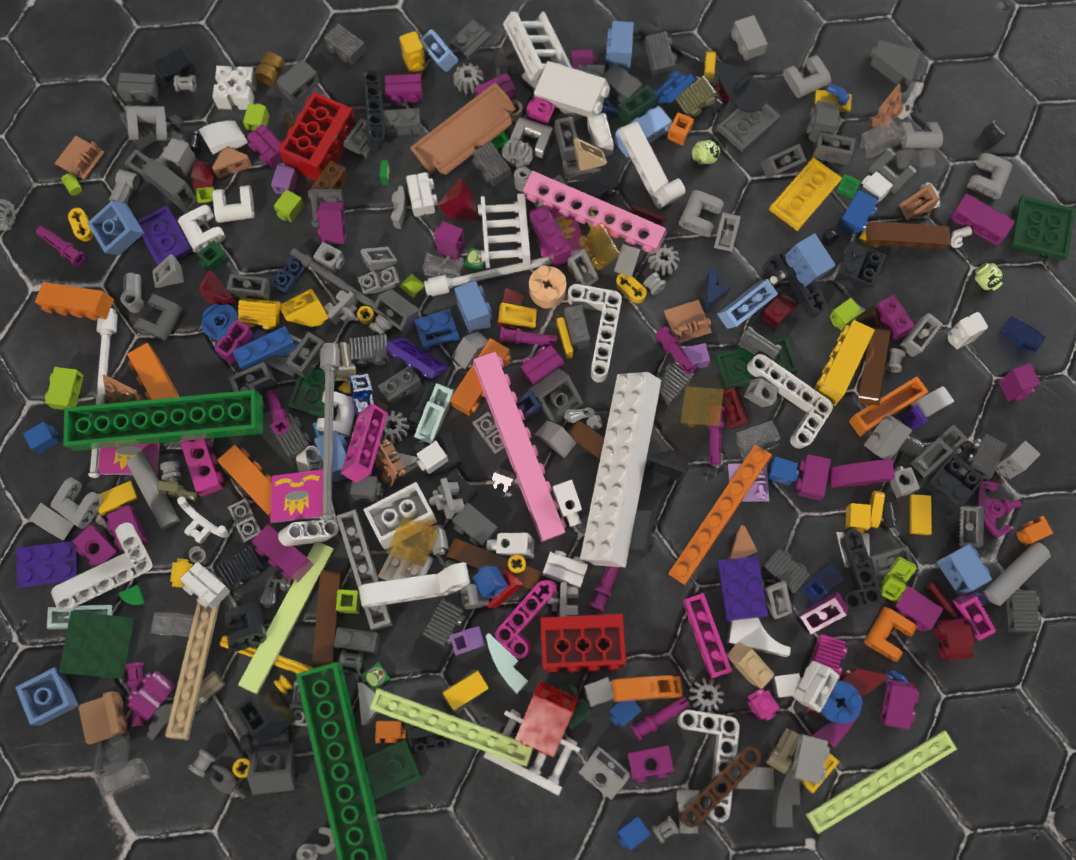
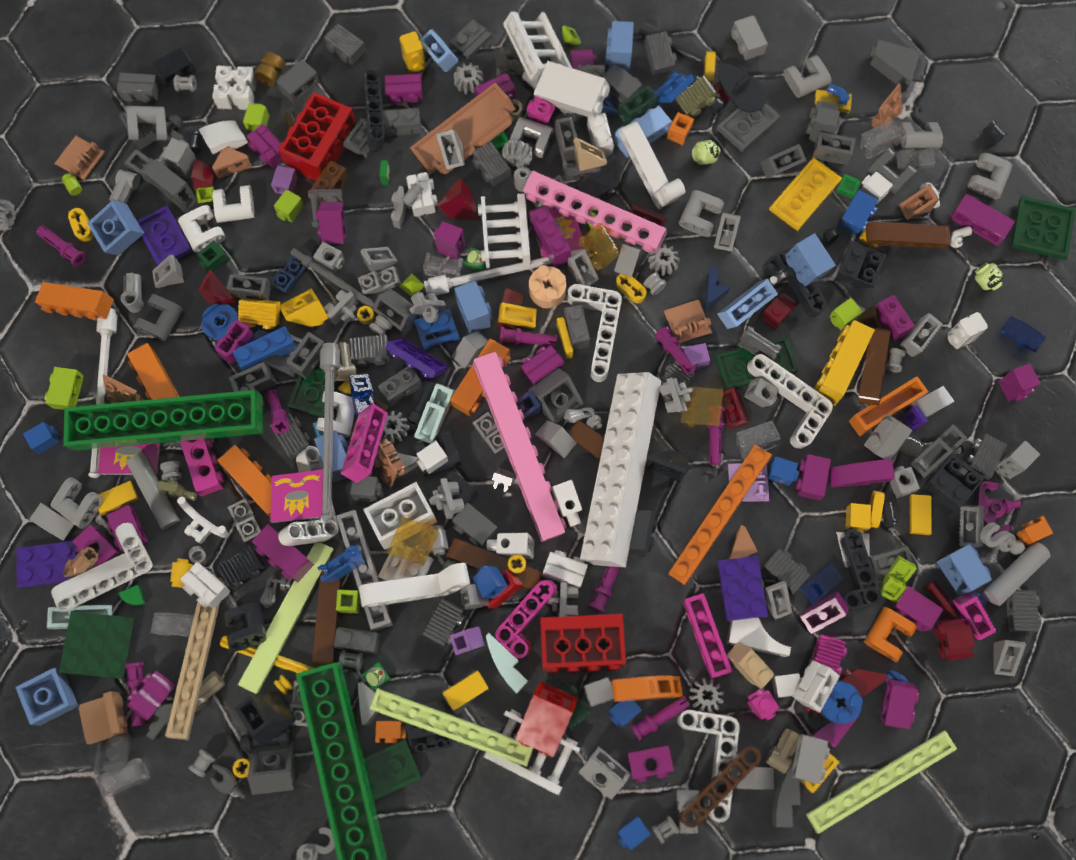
none -> medium nougat piece [63,547,98,578]
none -> blue hinge [317,545,365,582]
none -> light grey pin [401,182,424,207]
none -> light grey hips [409,292,446,323]
none -> light grey slope [436,129,464,169]
none -> lime slope [562,26,581,45]
none -> light grey hips [659,377,694,413]
none -> light grey piece [980,522,1025,555]
none -> light grey slope [994,640,1026,676]

